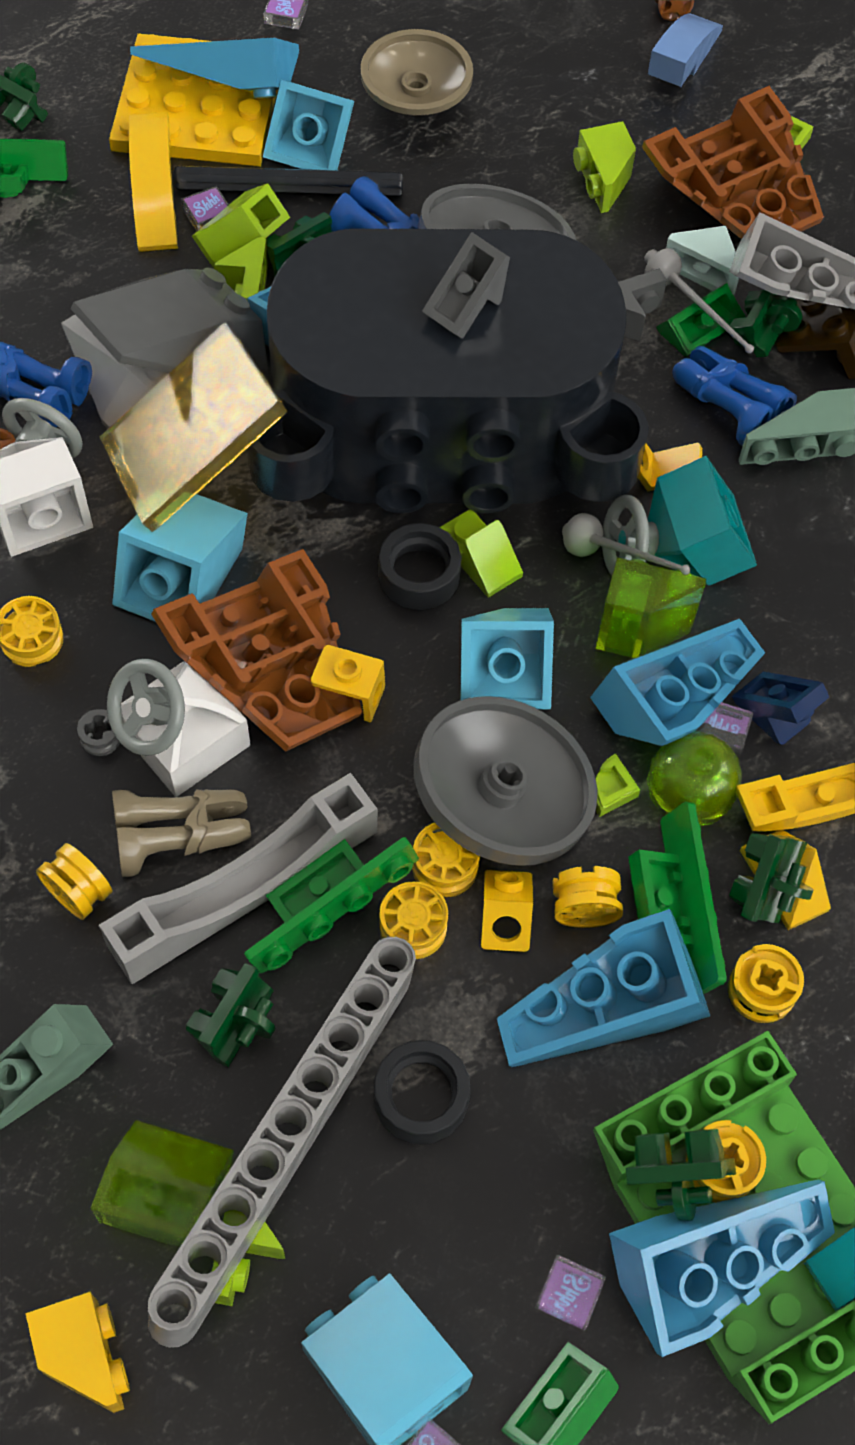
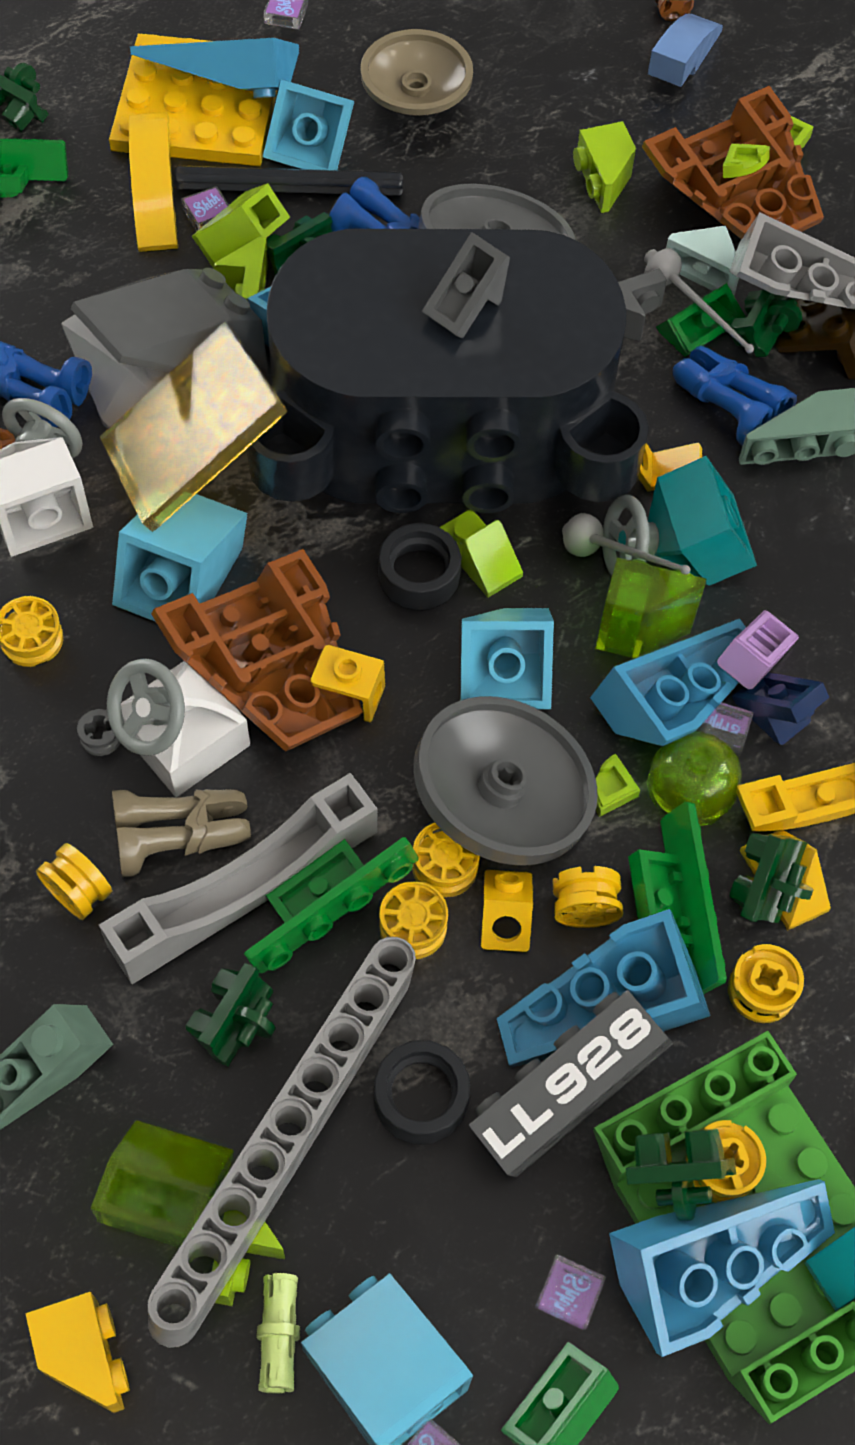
none -> yellowish green pin [257,1273,300,1393]
none -> dark grey brick [469,990,673,1177]
none -> lavender slope [717,610,799,689]
none -> lime tile [723,144,770,178]

